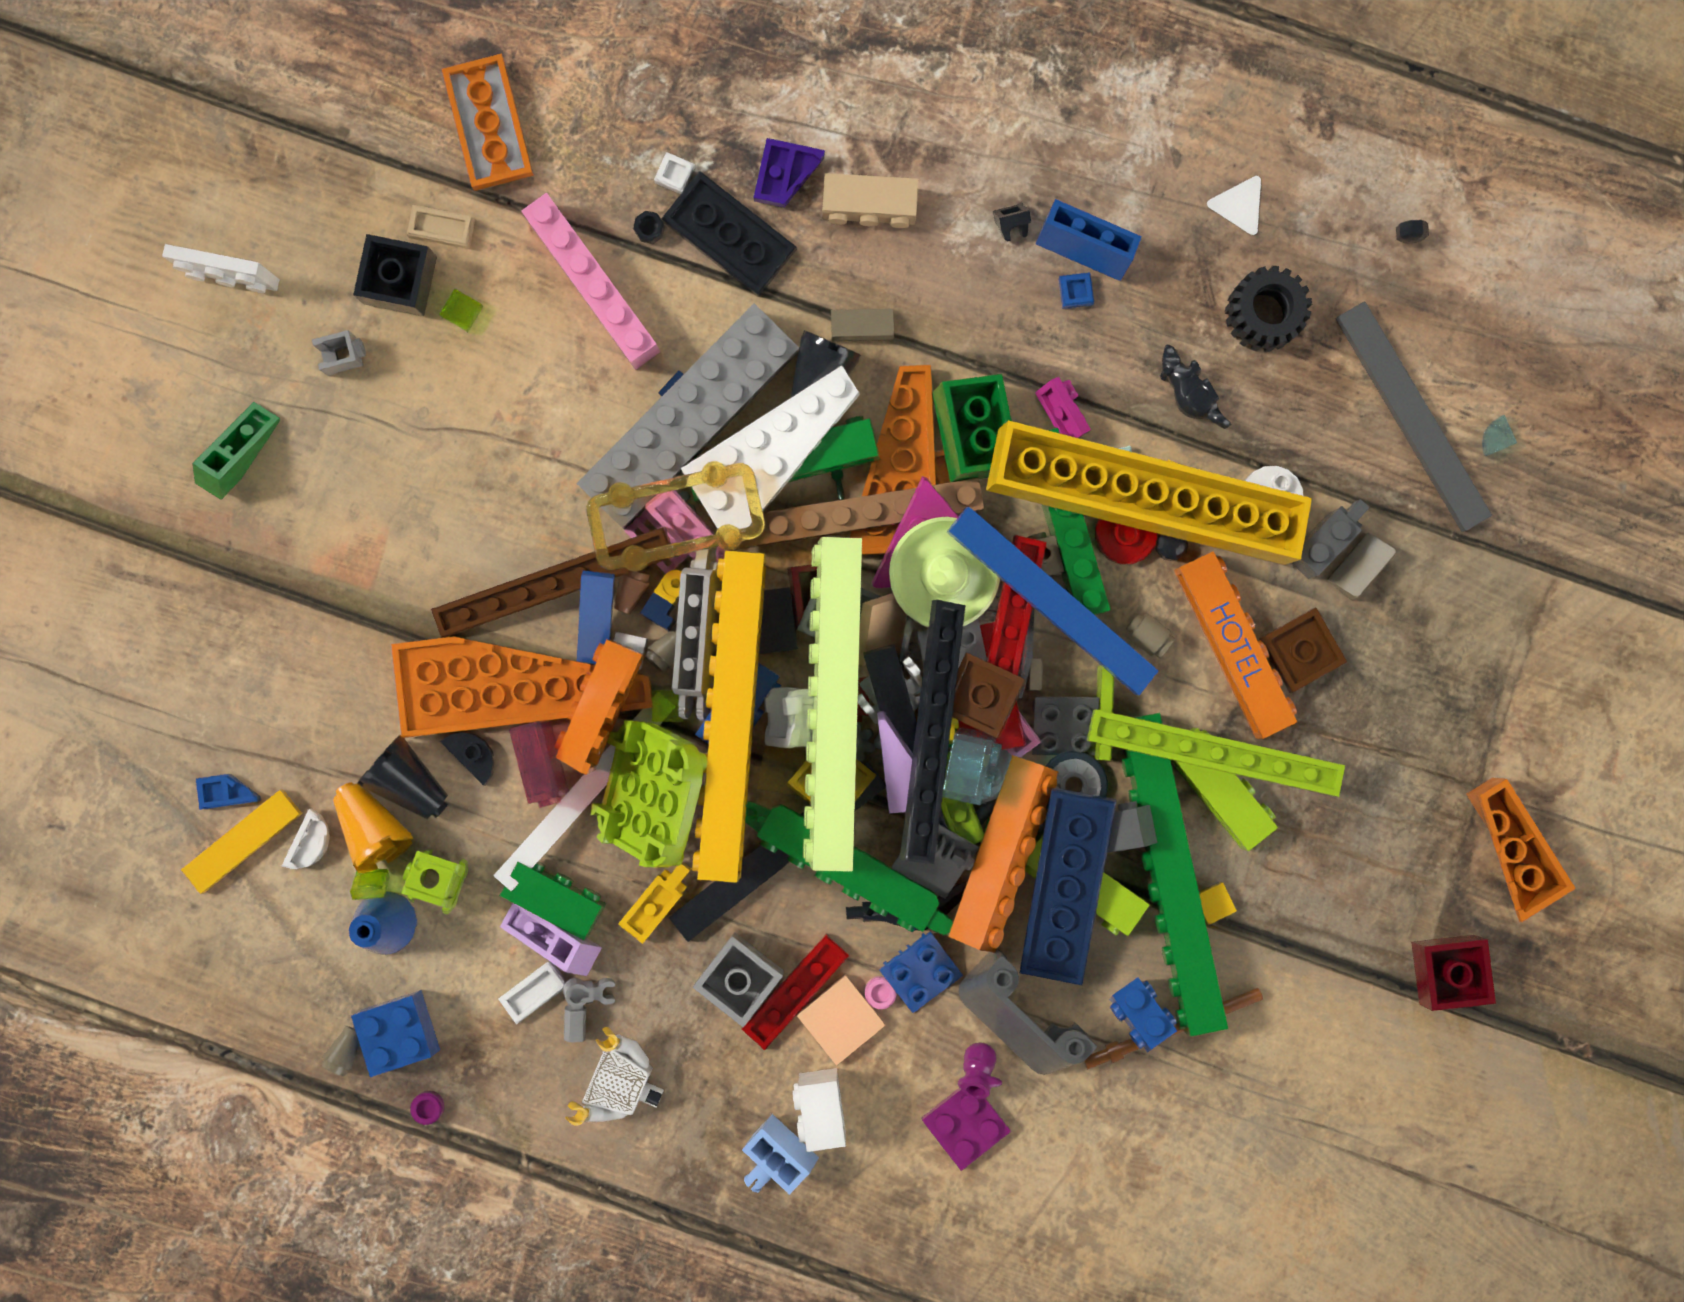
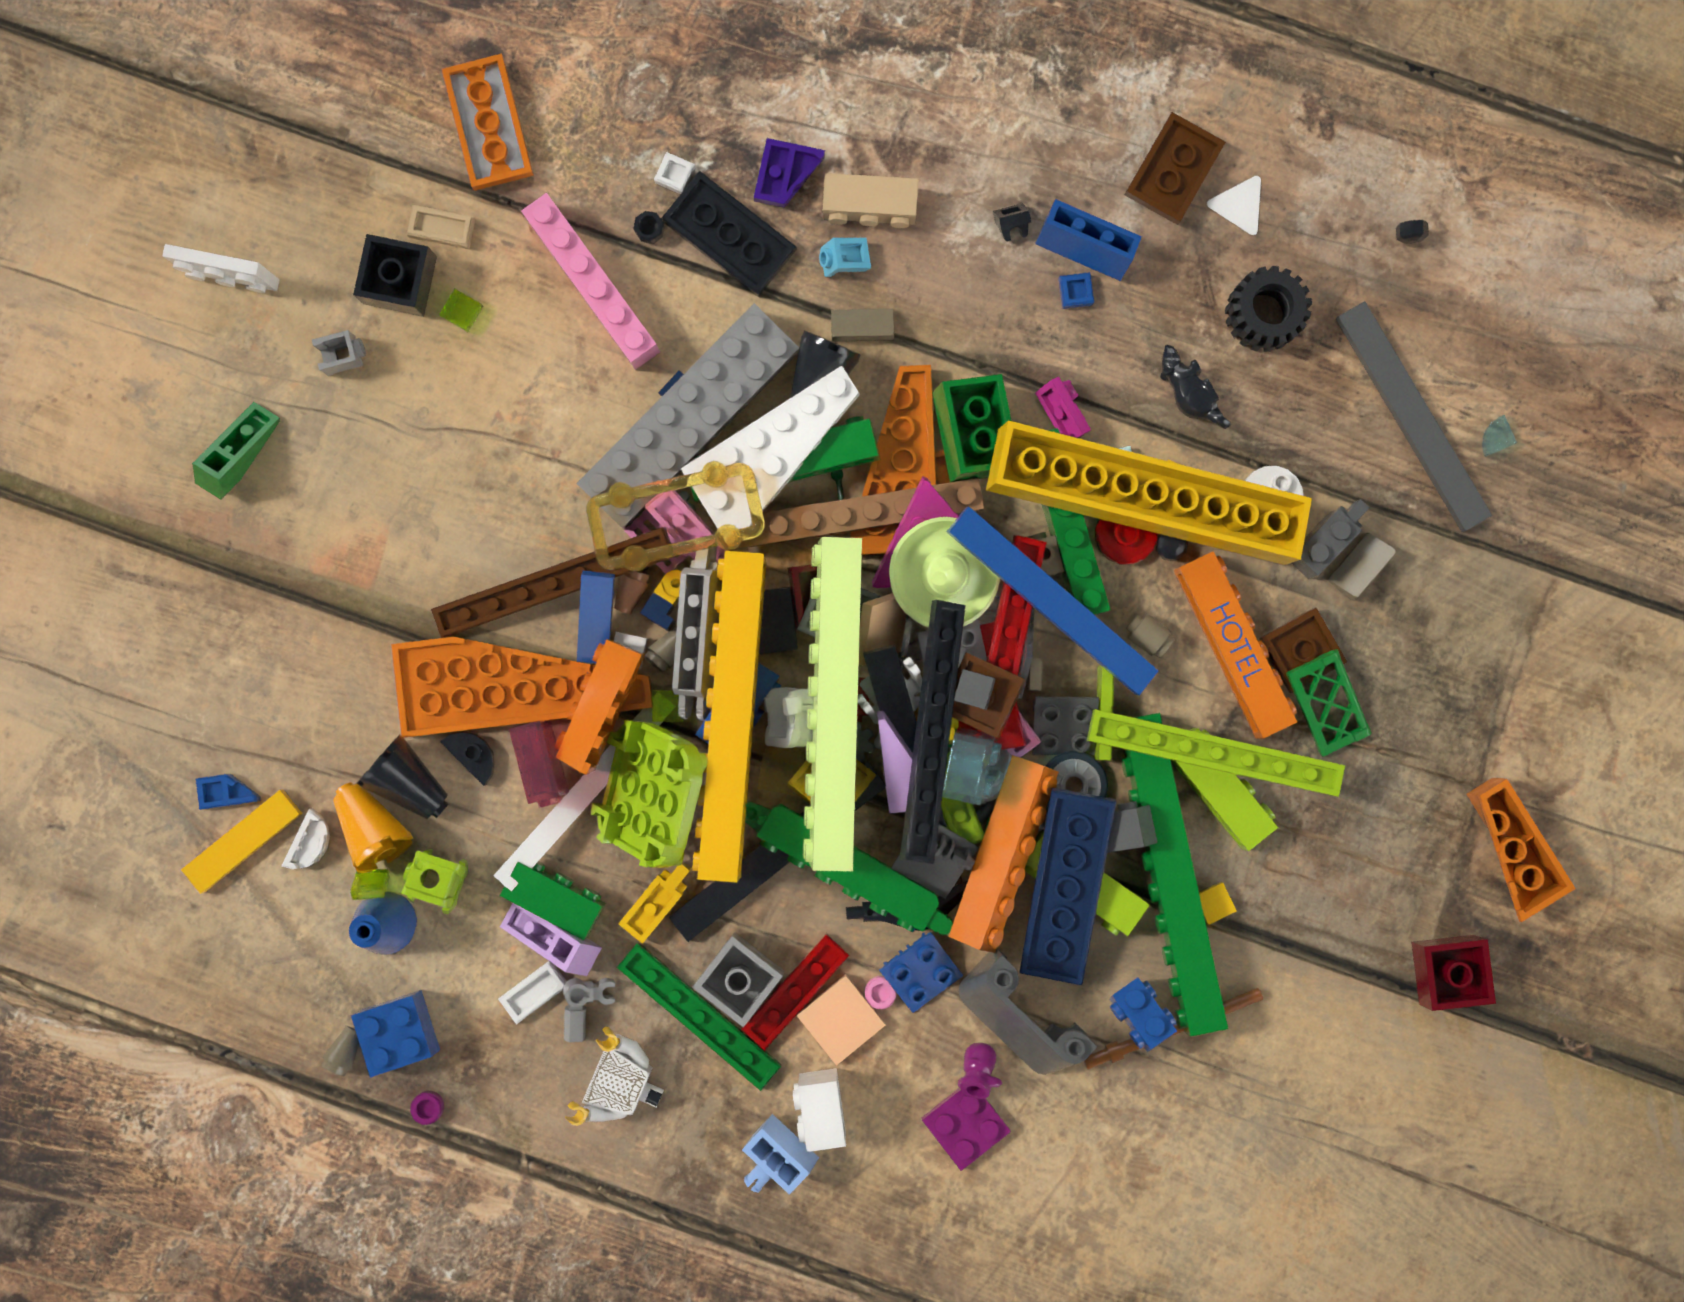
none -> green tile [616,942,782,1091]
none -> medium azure bracket [819,238,871,277]
none -> dark grey tile [954,669,996,710]
none -> reddish brown plate [1124,112,1226,225]
none -> green window [1286,649,1372,757]

